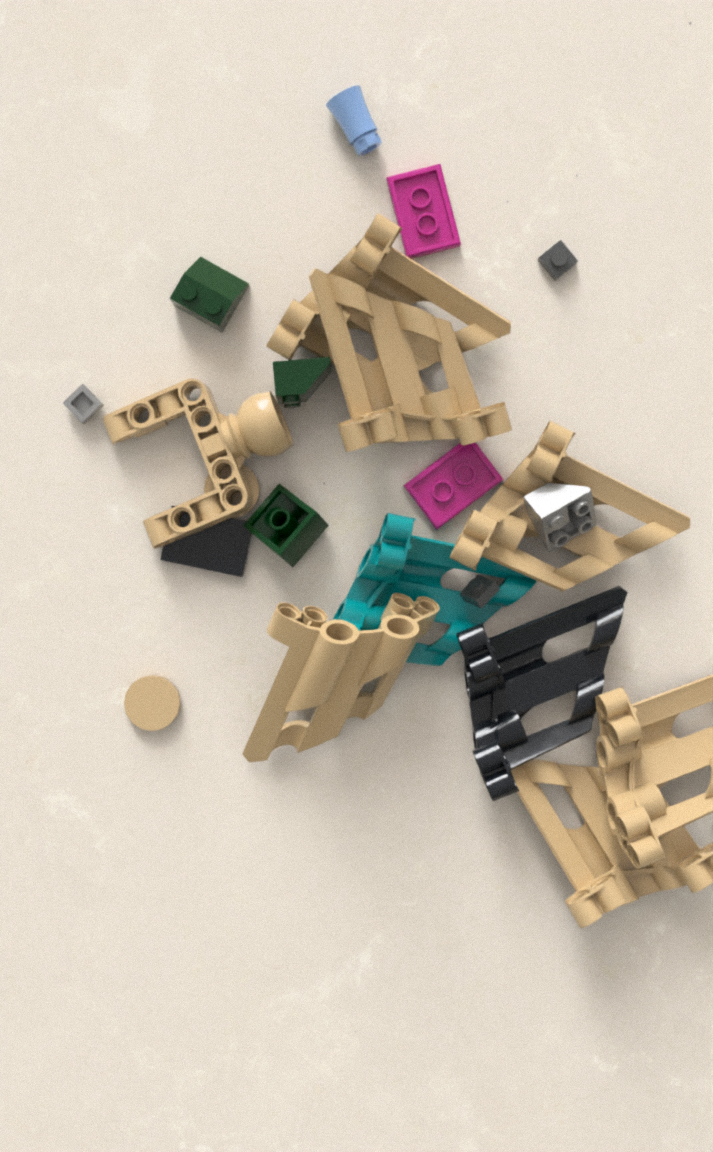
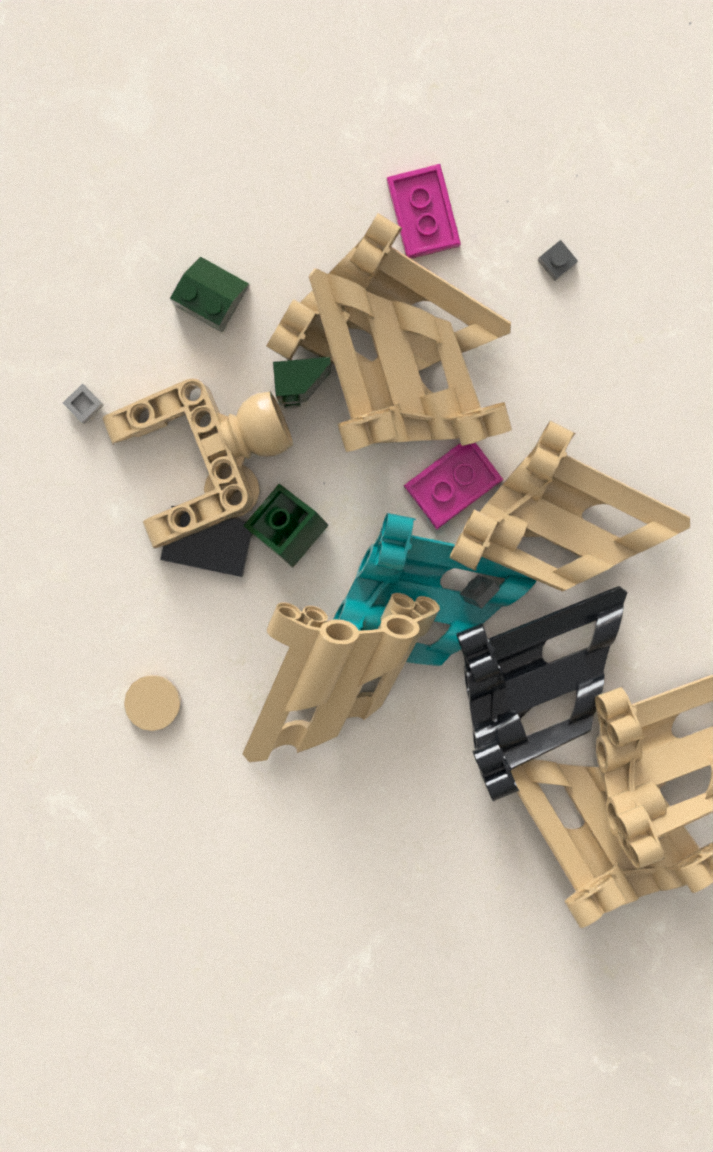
light blue plant [326,85,382,156] -> none
light grey slope [524,483,597,552] -> none

